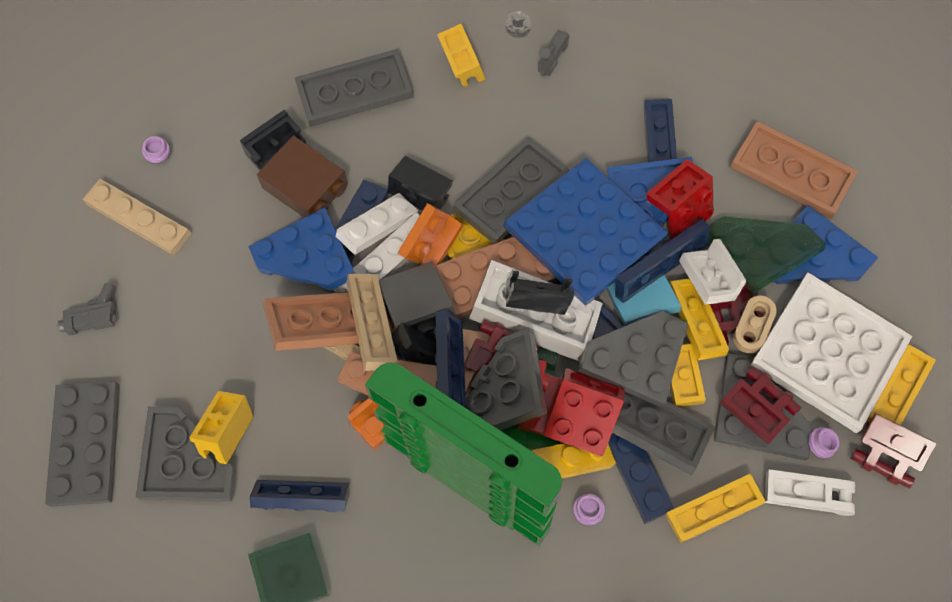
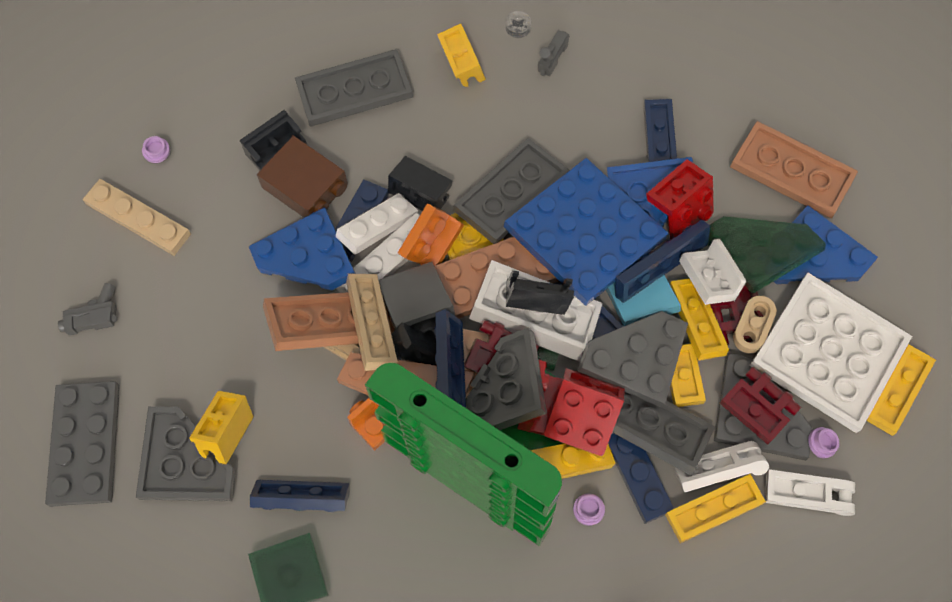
plate [850,413,936,489] -> none
none -> white plate [674,441,769,492]

